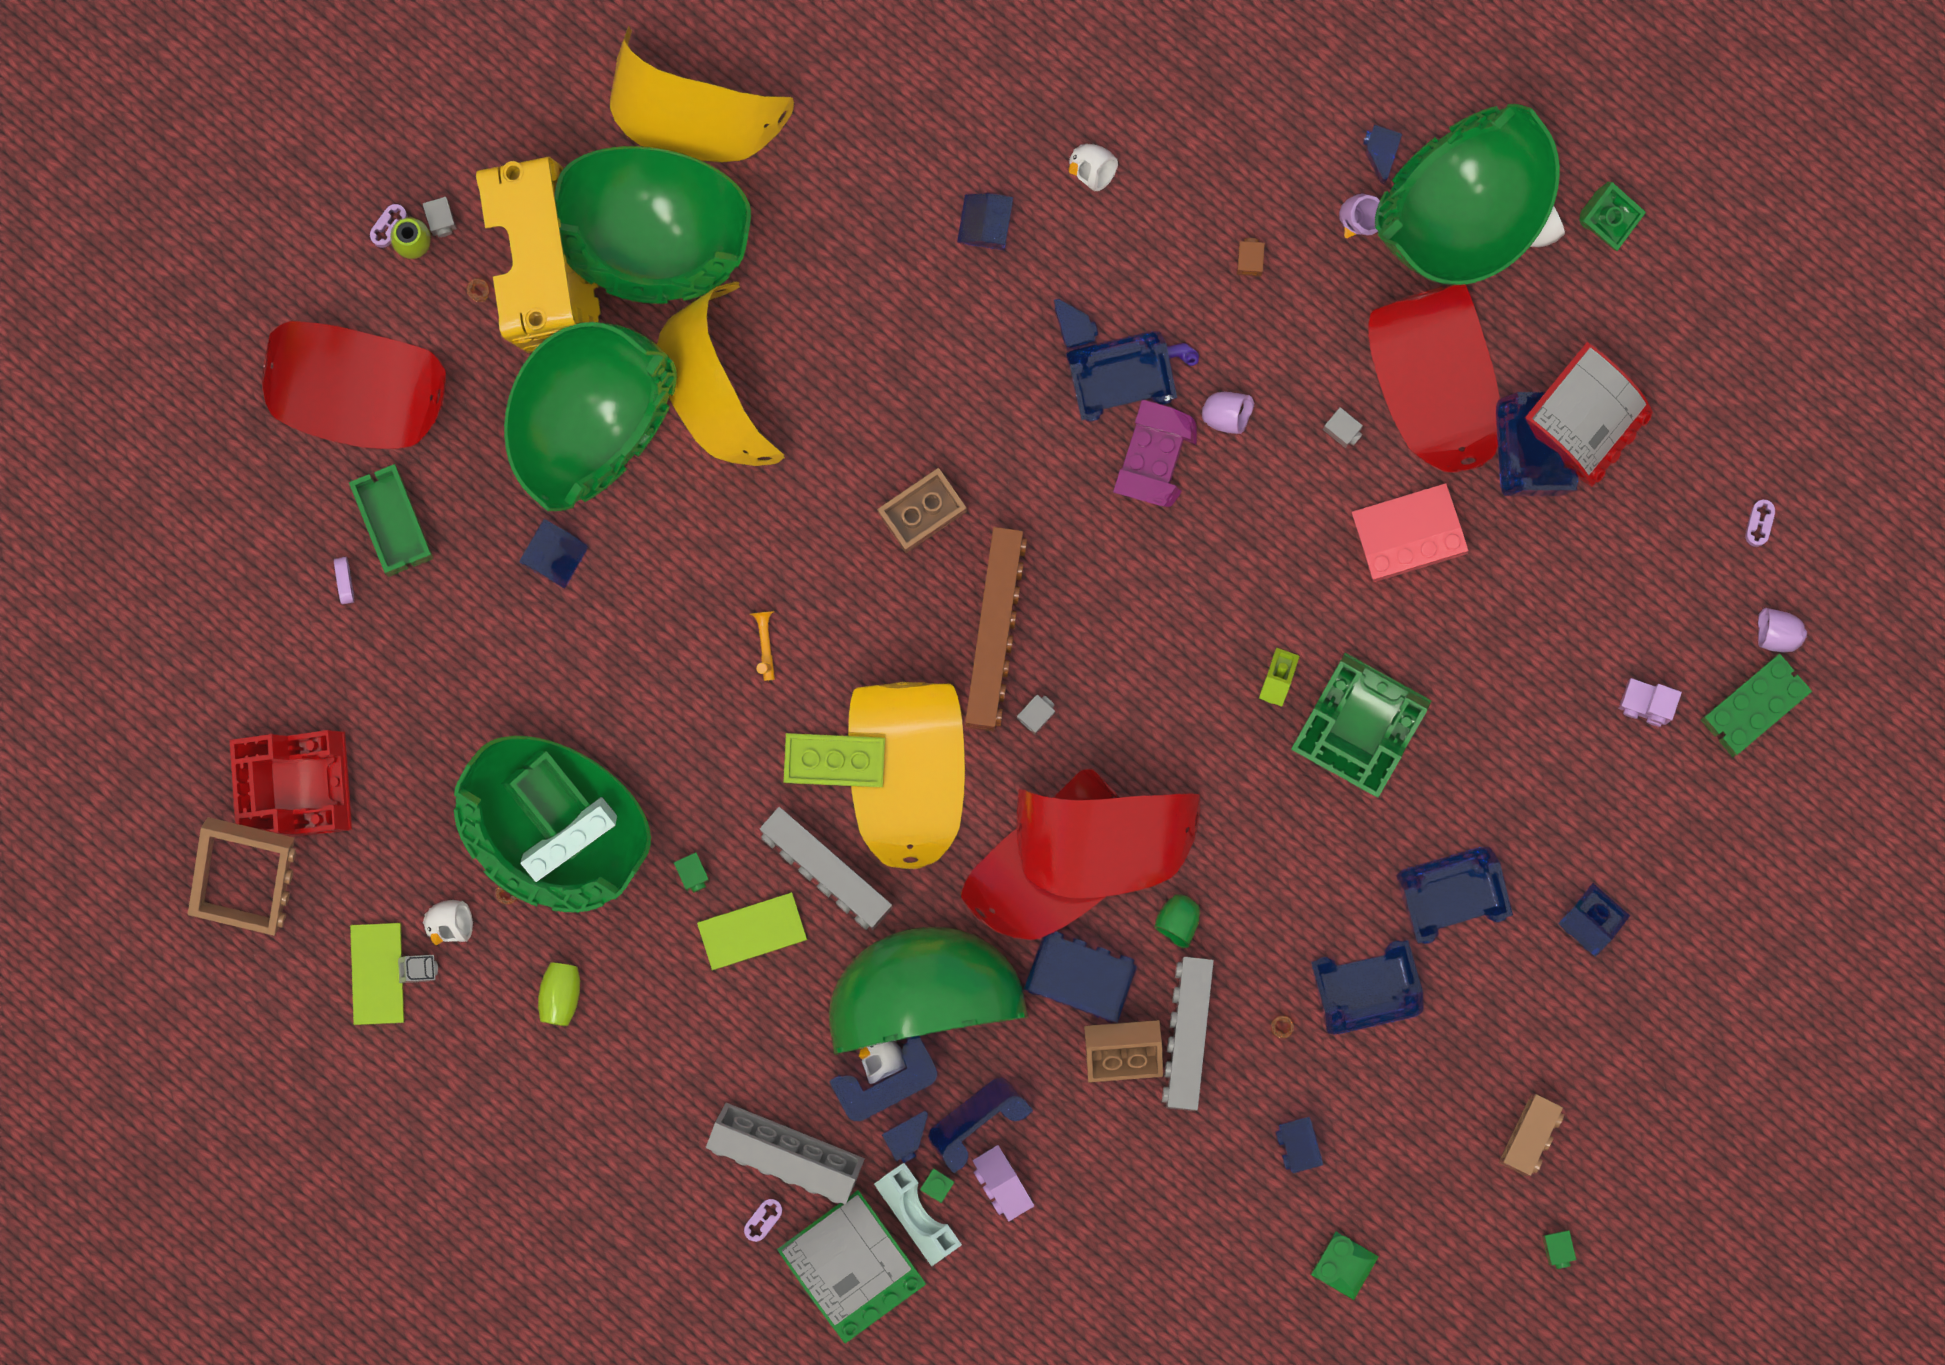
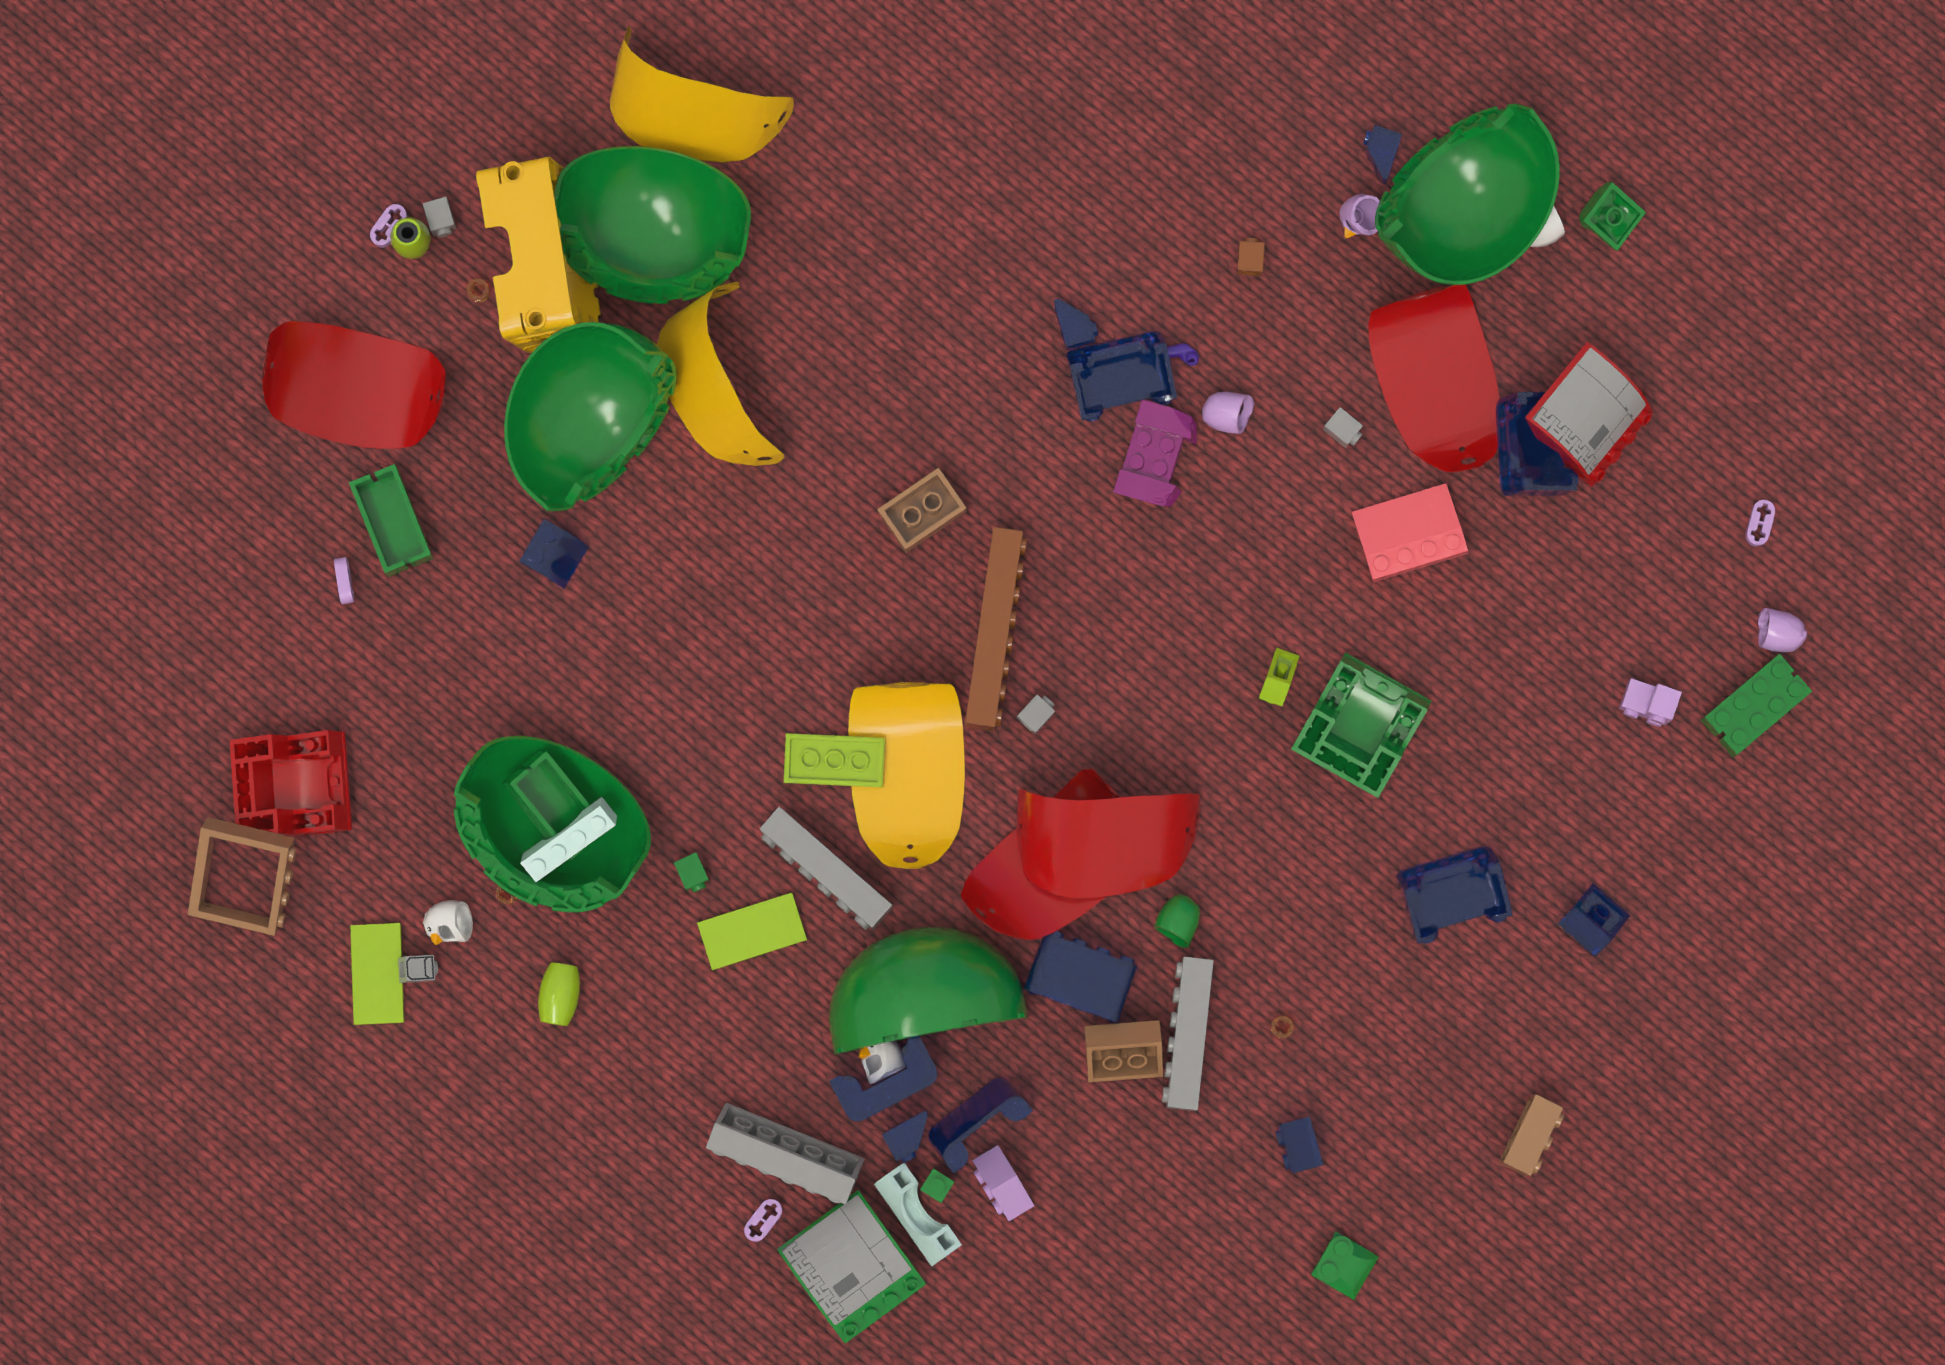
light orange piece [749,611,775,681] -> none
clear blue slope [957,193,1013,251] -> none
white piece [1068,144,1118,191] -> none
clear blue windscreen [1311,940,1424,1035] -> none
green brick [1542,1230,1576,1269] -> none

